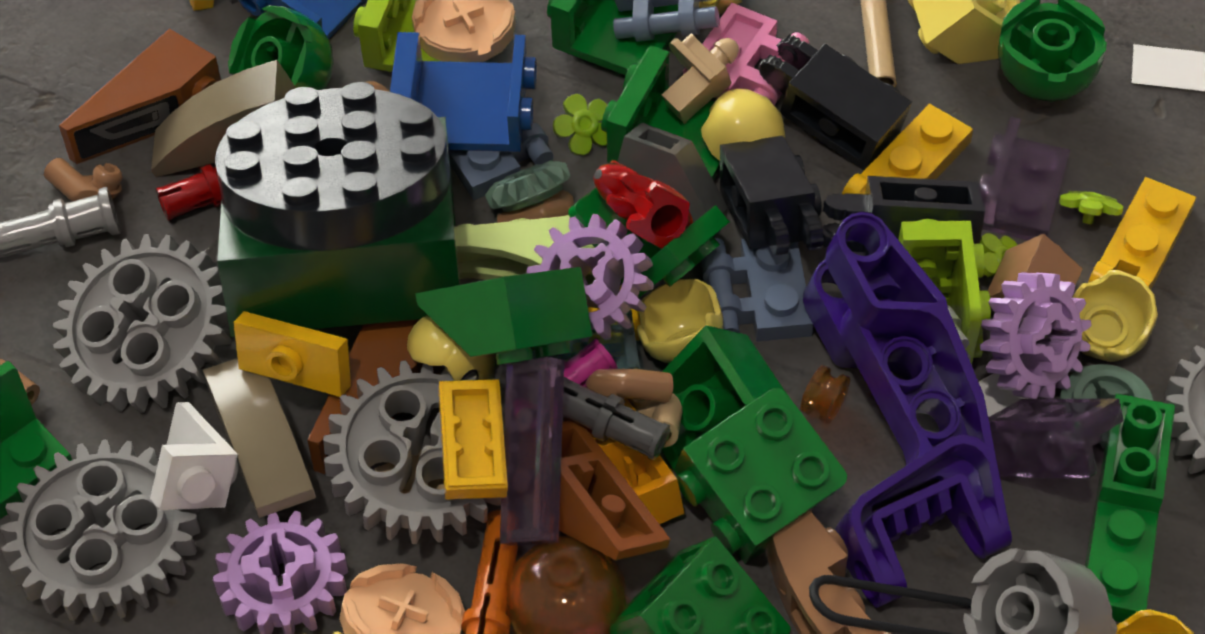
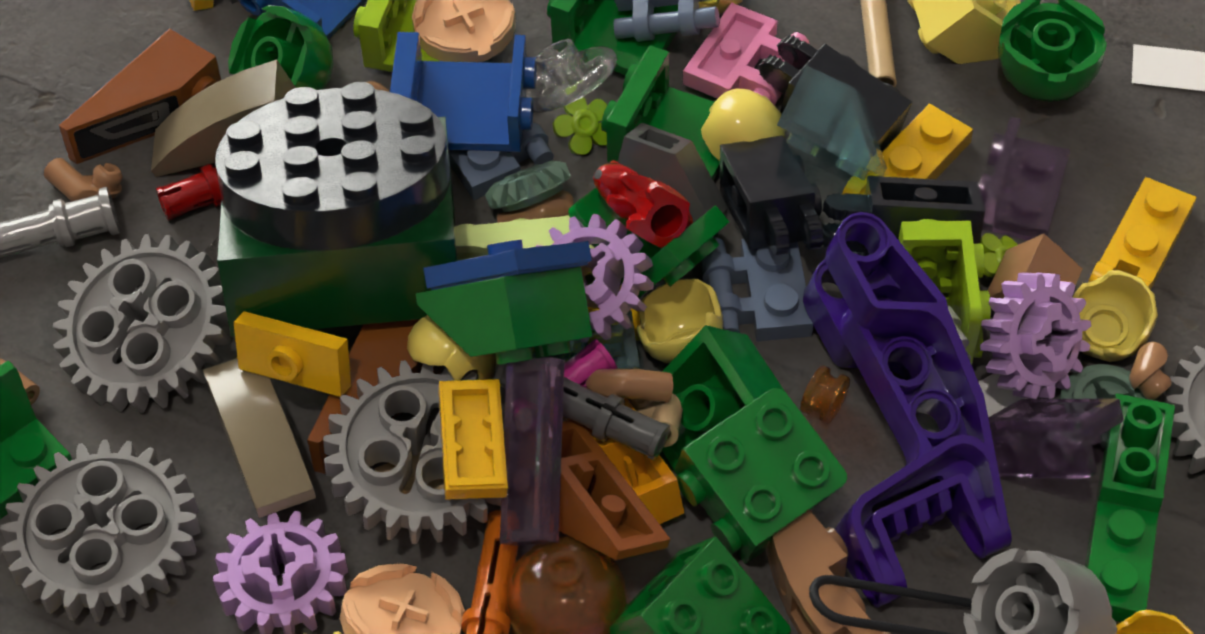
white bracket [150,402,238,510] -> none
tan piece [662,33,739,124] -> none
lime plant [1059,191,1124,224] -> none
none -> blue plate [424,240,592,290]
none -> clear piece [525,39,618,112]
none -> clear light blue slope [777,66,887,180]
none -> medium nougat arm [1129,341,1172,401]

